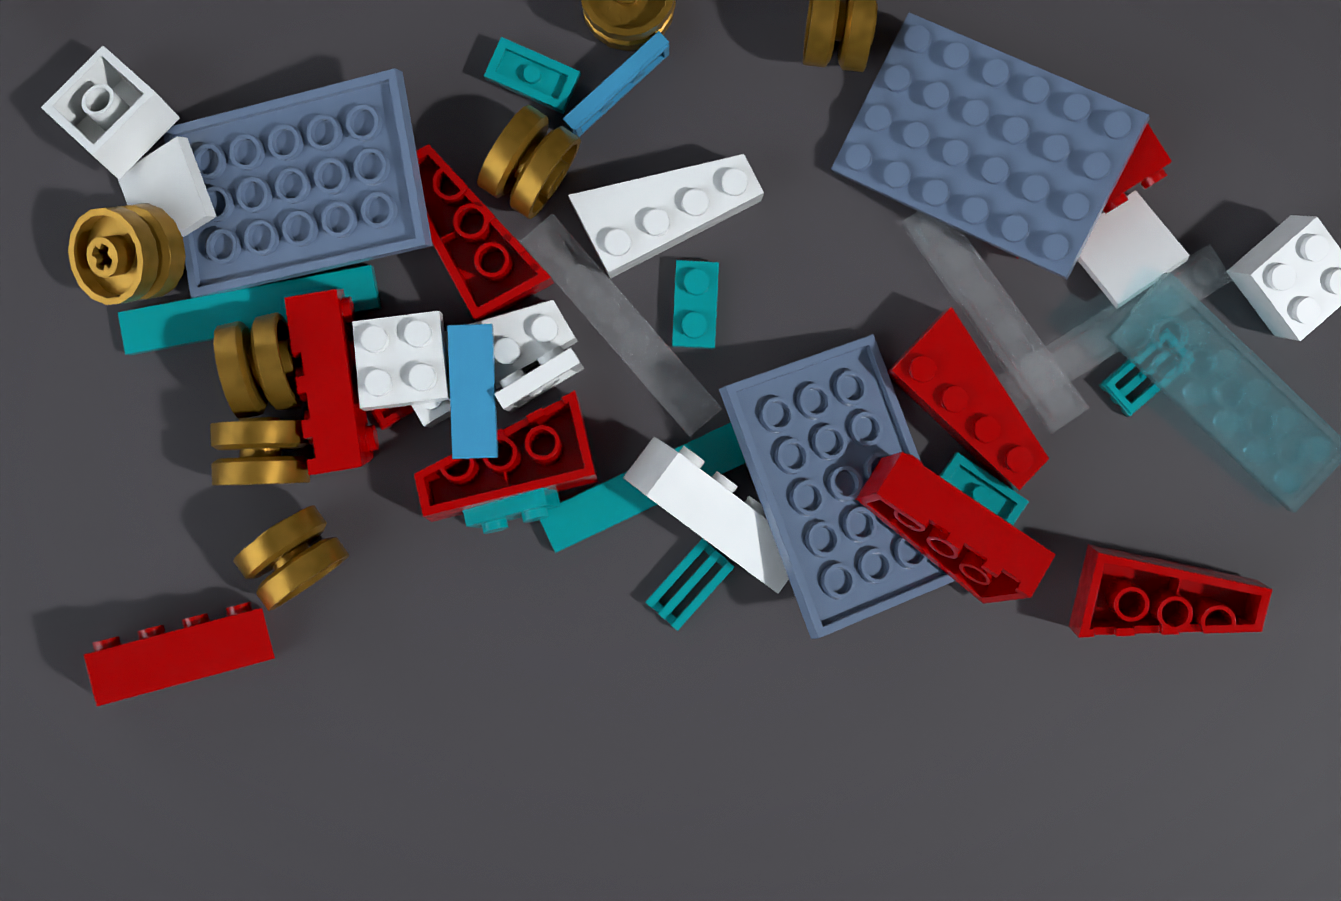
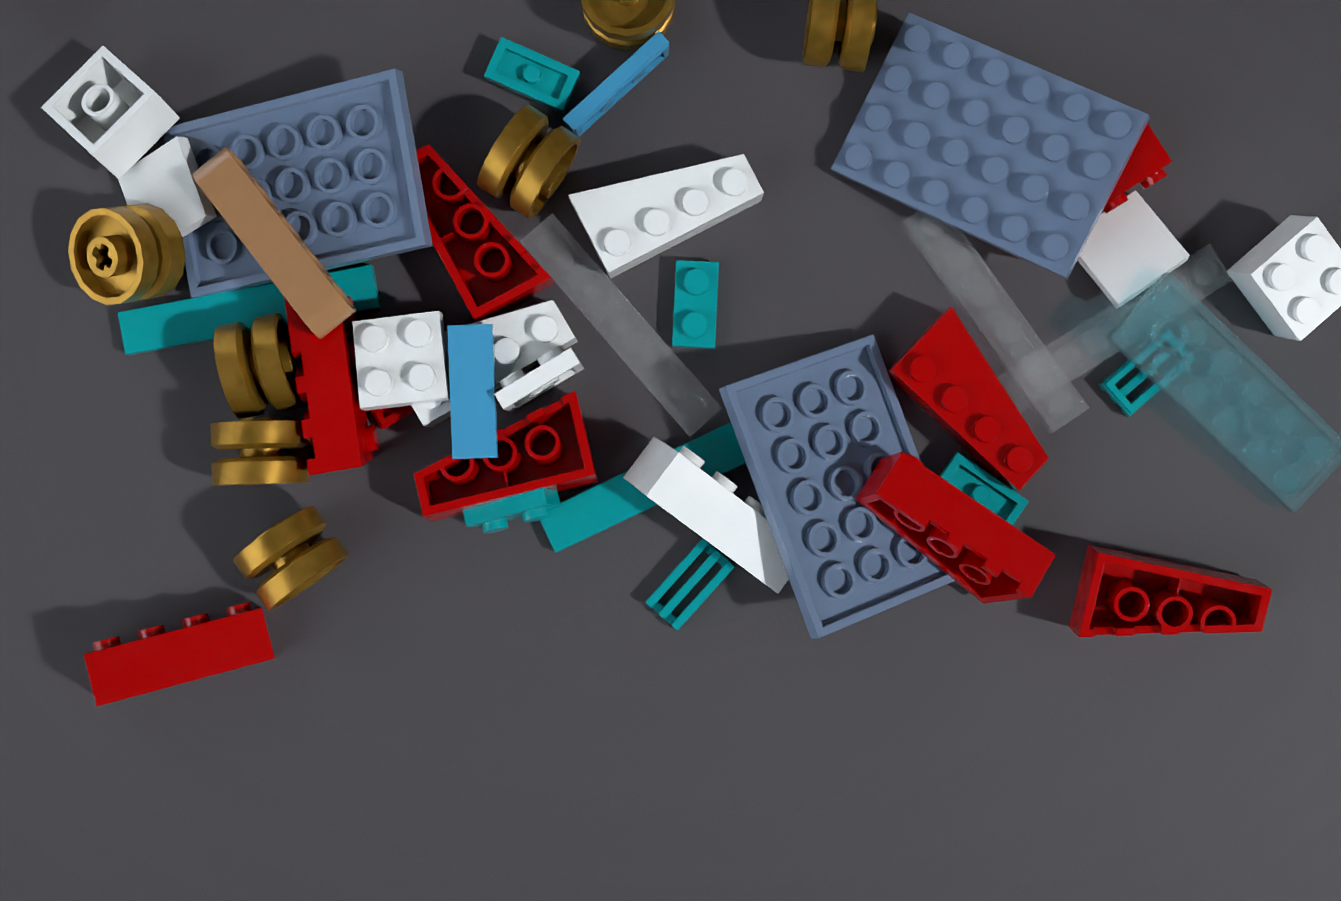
none -> medium nougat beam [192,146,356,339]

